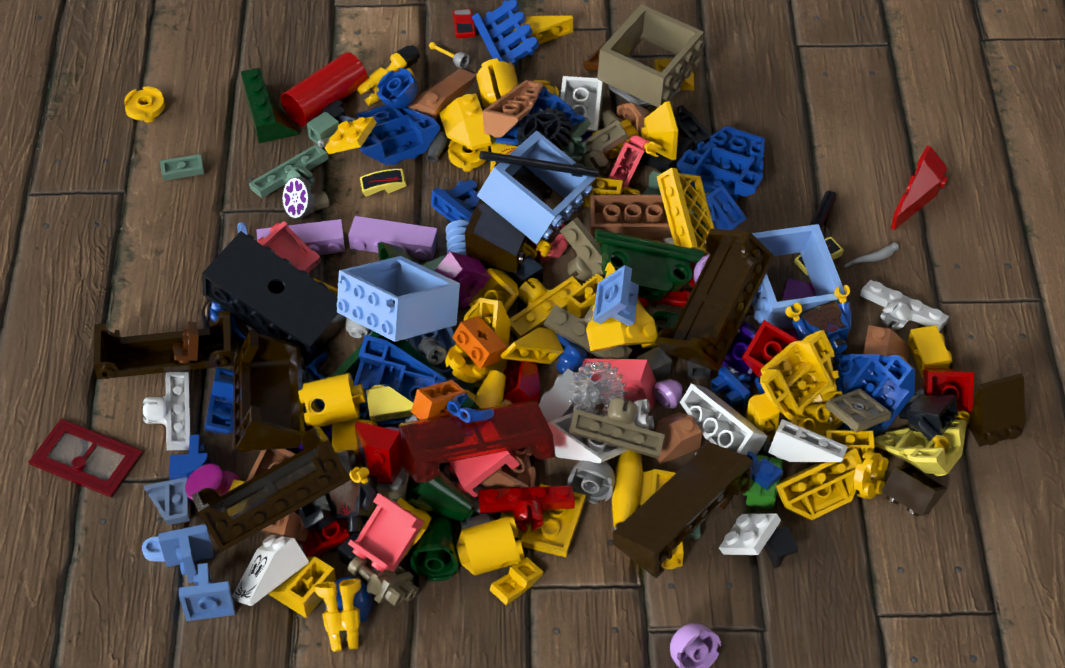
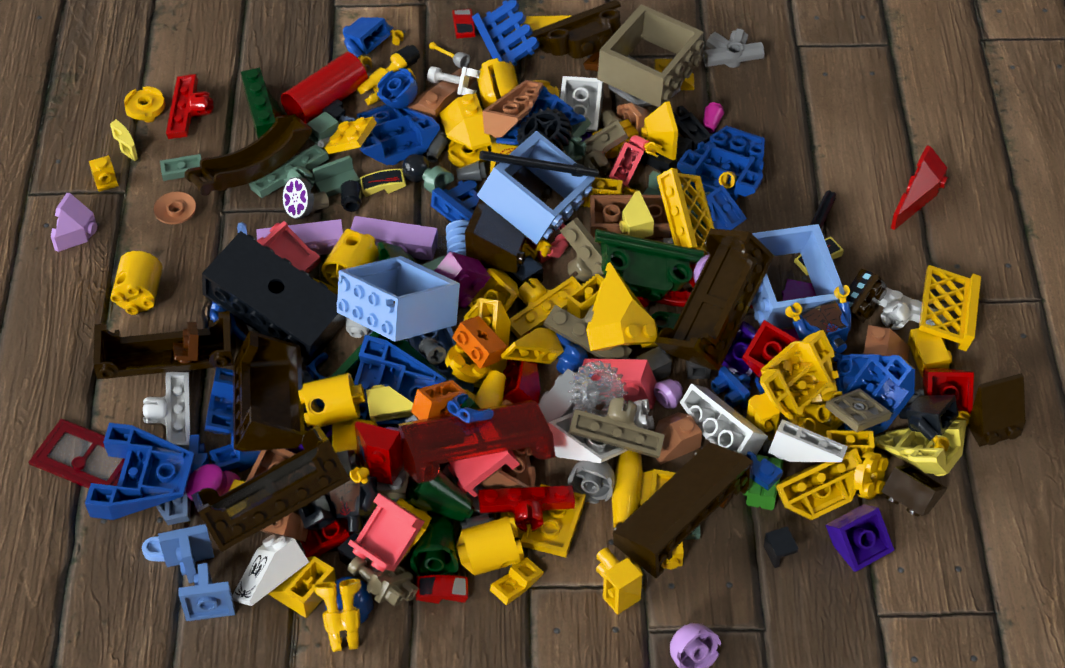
medium blue bracket [593,265,639,326] -> none
white plate [719,514,781,555] -> none
light grey animal [844,242,899,268] -> none
none -> lavender slope [51,193,97,252]
none -> blue wedge [85,423,195,520]
none -> yellow brick [89,155,118,192]
none -> light yellow slope [110,120,138,161]
none -> yellow cylinder [110,251,163,315]
none -> nougat dish [154,192,196,224]
none -> red plate [166,74,214,139]
none -> dark brown windscreen [184,114,312,196]
none -> blue brick [209,432,261,472]
none -> sand green panel [312,155,361,197]
none -> yellow cylinder [322,229,379,288]
none -> black brick [340,180,362,212]
none -> blue torso [343,17,404,72]
none -> black piece [402,154,430,182]
none -> slope [416,575,468,604]
none -> sand green piece [422,166,454,193]
none -> white bar [427,66,480,95]
none -> dark grey cone [456,161,487,181]
none -> dark brown brick [529,0,621,59]
none -> yellow brick [596,547,643,615]
none -> light yellow slope [619,191,654,238]
none -> light grey piece [703,28,765,68]
none -> dark pink cone [703,102,724,133]
none -> yellow hinge [719,171,737,189]
none -> dark purple slope [826,504,895,572]
none -> dark brown slope [846,268,887,323]
none -> yellow fence [918,265,981,351]

